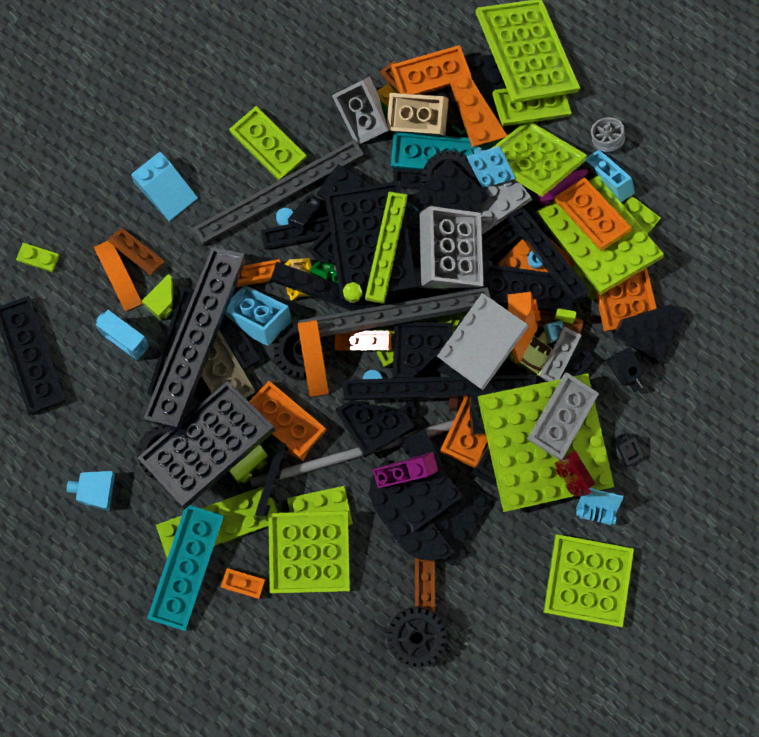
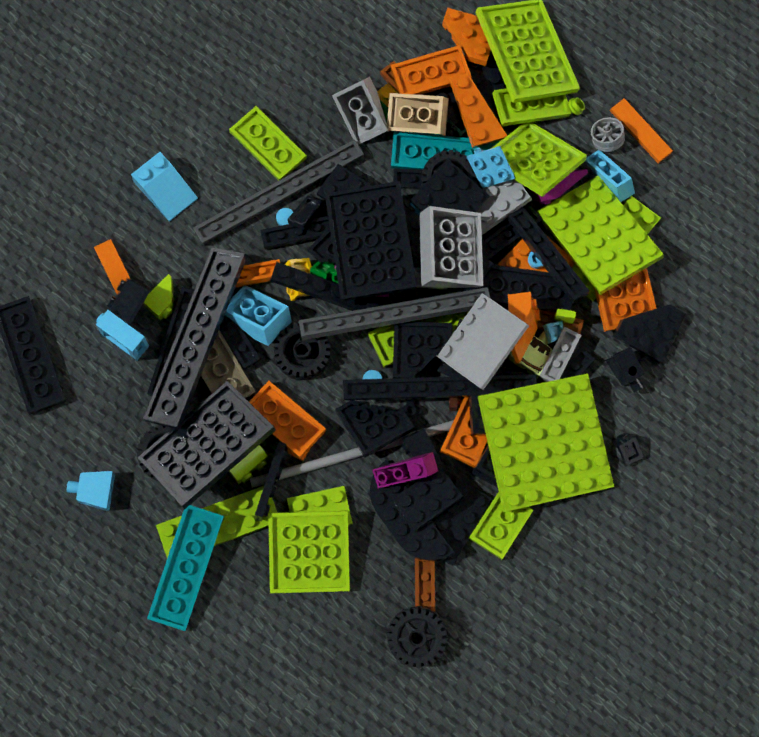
lime plate [16,243,59,273] -> none
dark orange plate [108,228,165,275] -> none
orange plate [221,568,265,599] -> none
orange slope [298,320,329,397] -> none
plate [335,331,391,351] -> none
lime tile [343,282,363,303] -> none
lime tile [365,192,408,304] -> none
light grey plate [527,373,599,460] -> none
lime plate [543,534,634,628] -> none
dark red bracket [554,451,596,497] -> none
orange plate [555,177,631,251] -> none
medium azure hinge [576,488,623,525] -> none
none -> black slope [107,278,149,325]
none -> orange plate [442,8,491,66]
none -> lime plate [469,492,533,560]
none -> lime plate [568,97,585,115]
none -> orange tile [610,98,673,164]

